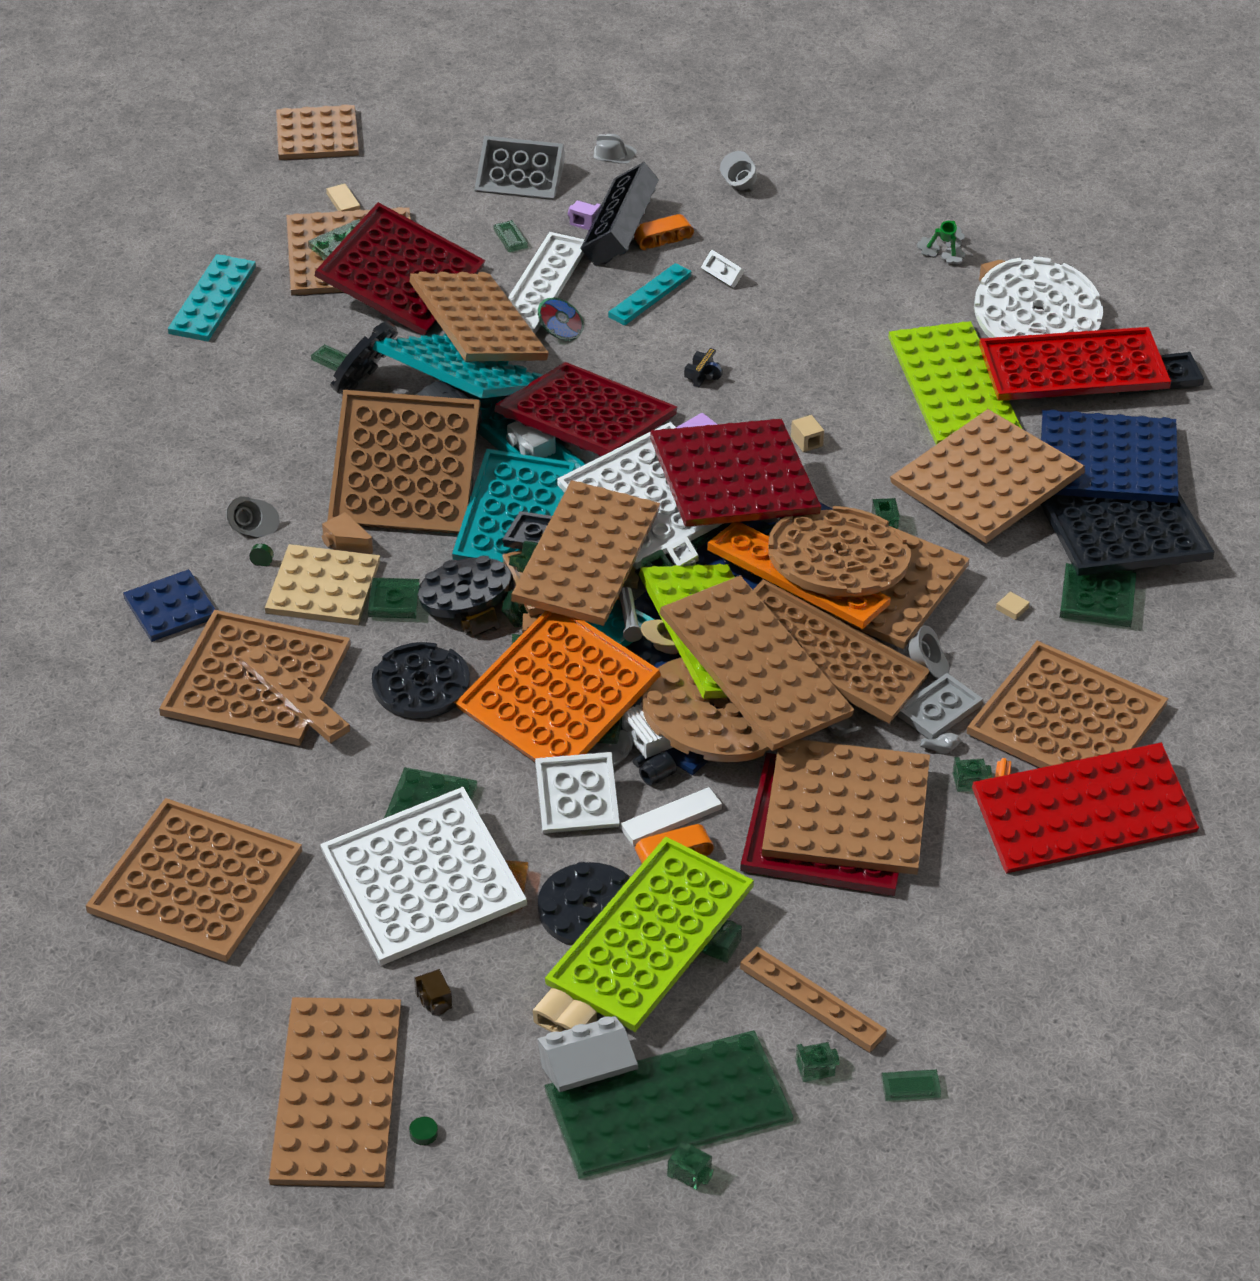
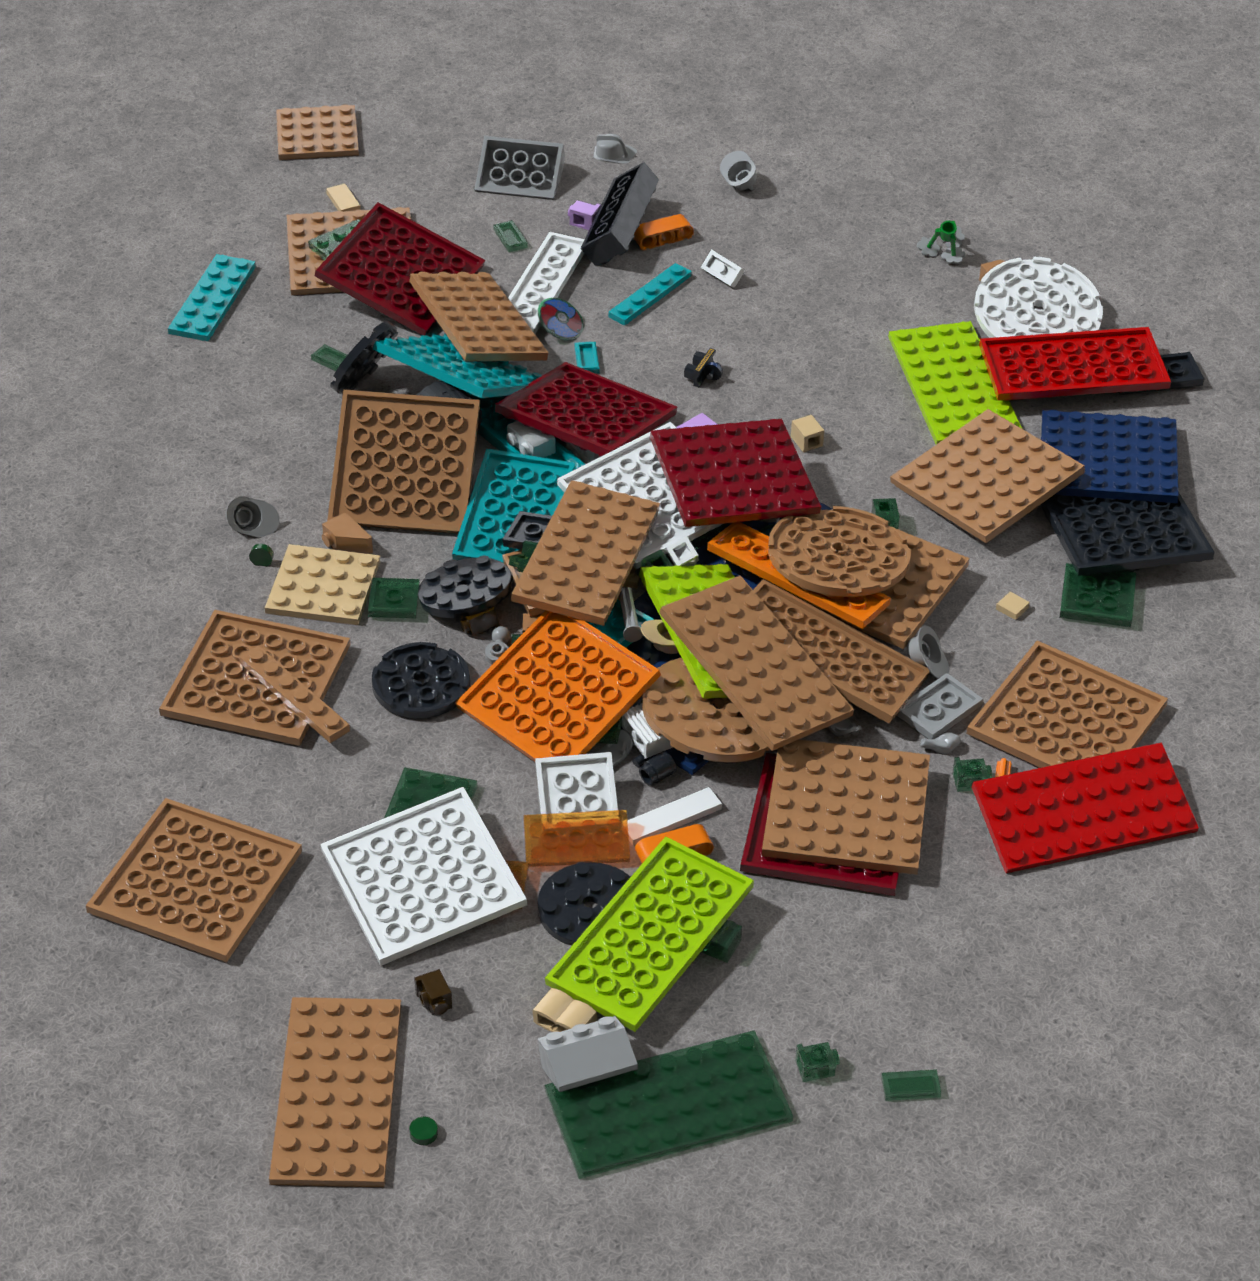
dark blue plate [123,569,216,642] -> none
clear green bracket [502,590,528,627] -> none
clear green brick [667,1141,714,1190] -> none
medium nougat plate [740,946,887,1053] -> none
none -> light grey plate [485,626,511,664]
none -> clear orange plate [524,810,630,867]
none -> teal tile [574,342,600,374]

